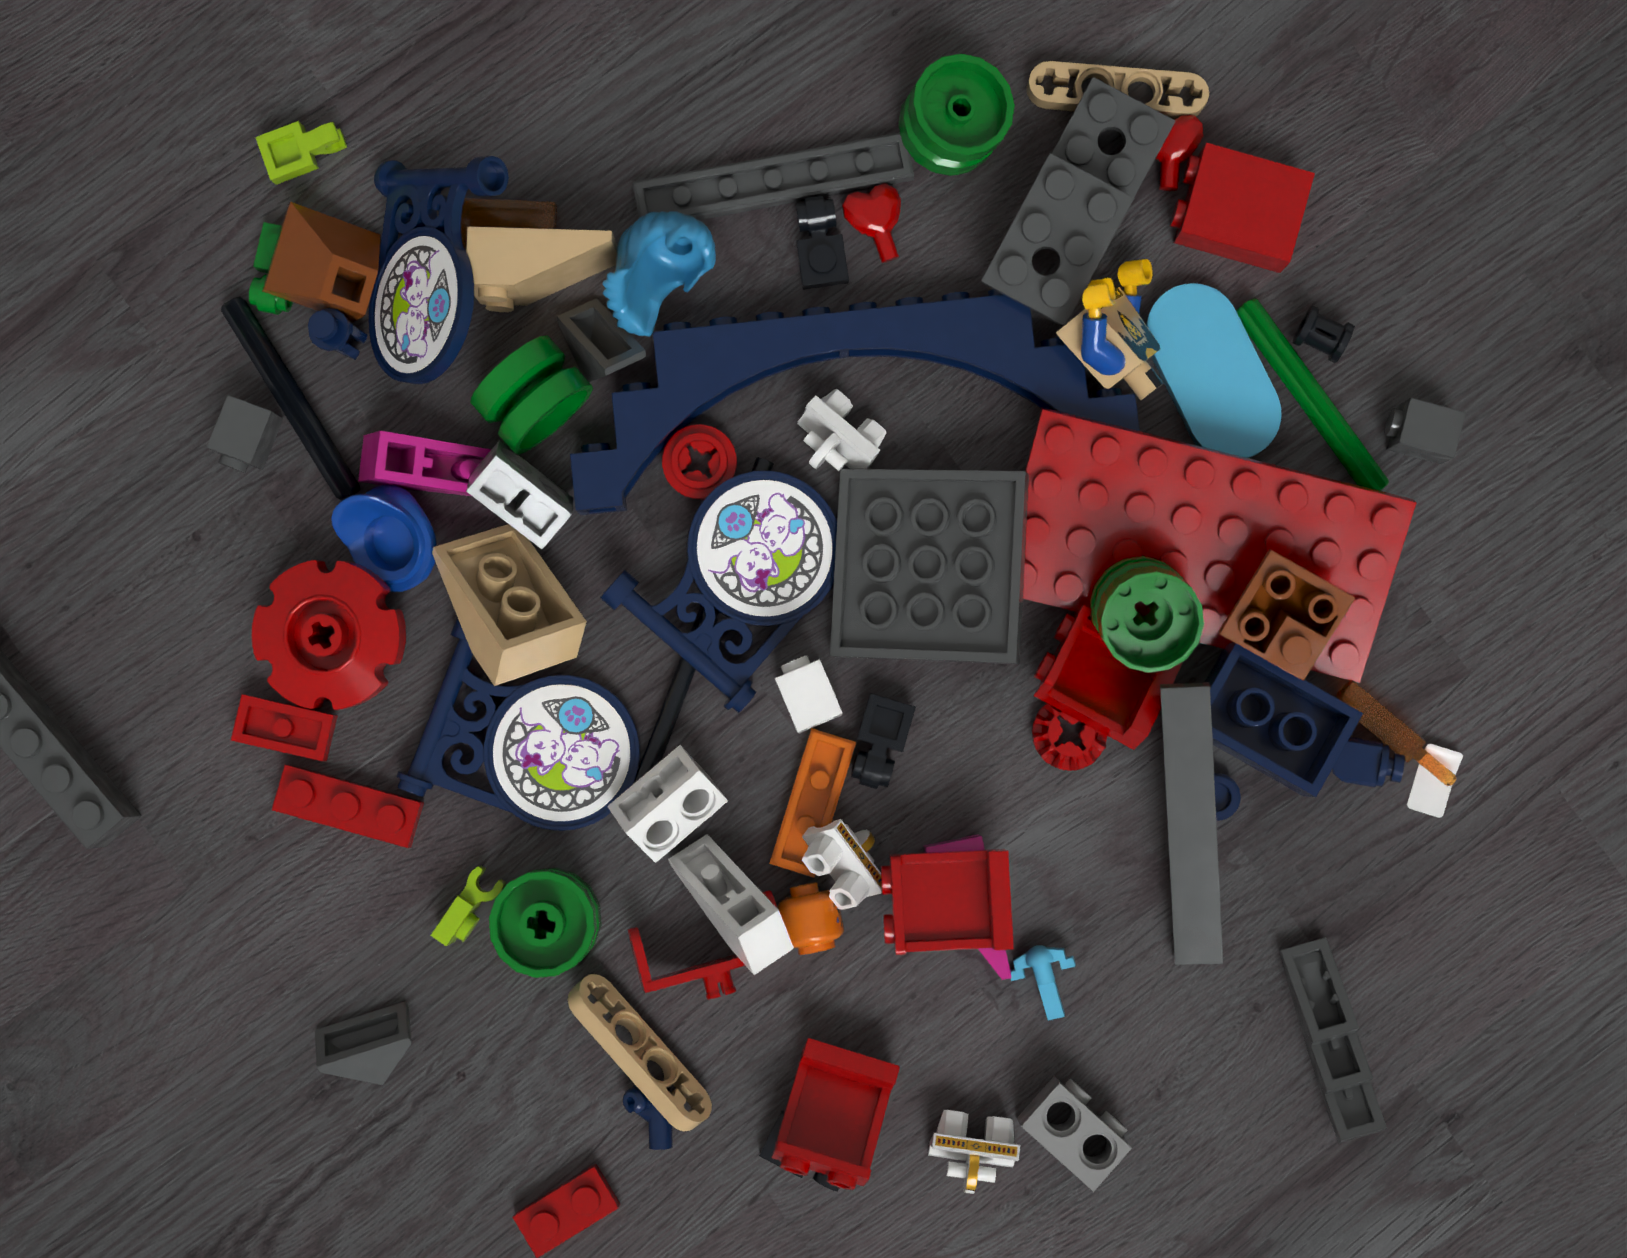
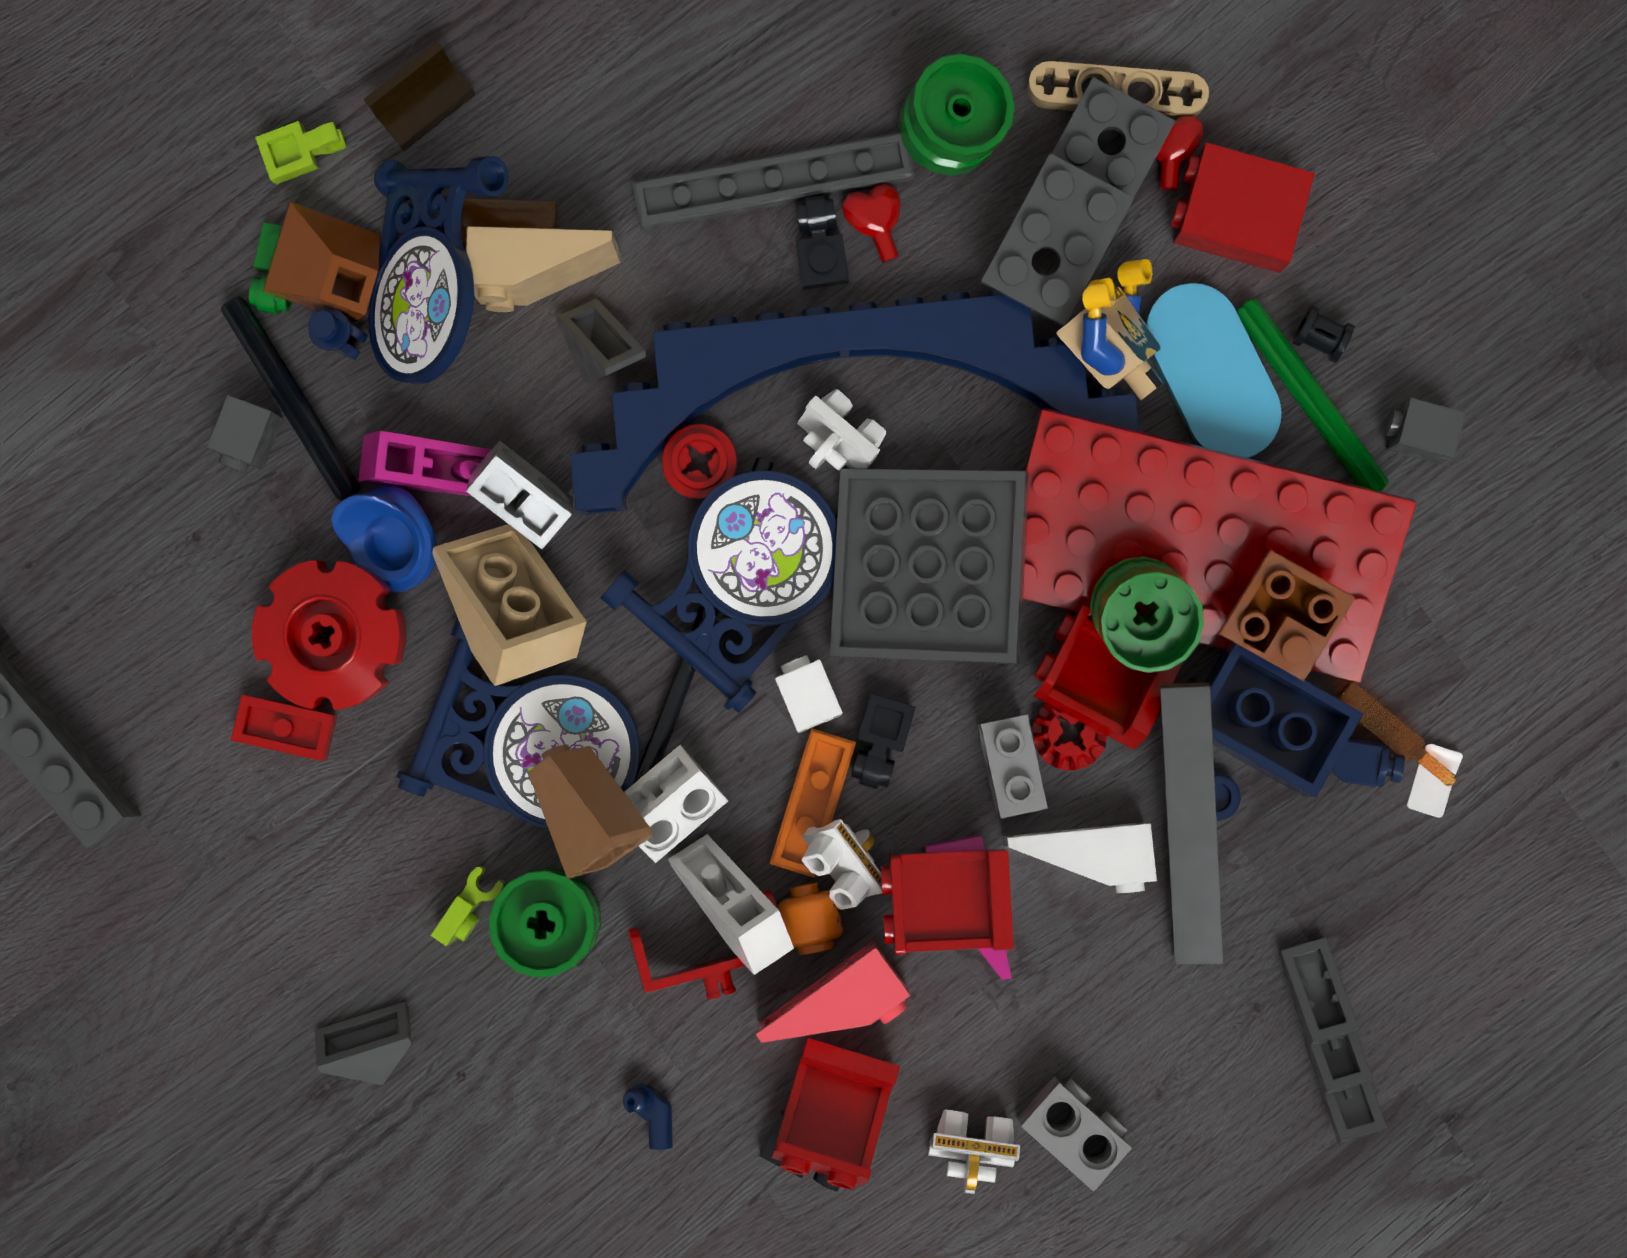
red plate [272,765,424,848] -> none
green wheel [470,335,593,455] -> none
red plate [512,1164,620,1258] -> none
tan beam [568,974,712,1131] -> none
dark azure piece [603,211,716,337] -> none
medium azure piece [1010,945,1076,1020] -> none
none -> dark brown panel [364,41,476,151]
none -> medium nougat slope [528,744,653,879]
none -> coral slope [756,940,910,1043]
none -> light grey brick [976,714,1048,818]
none -> white slope [1003,822,1157,893]

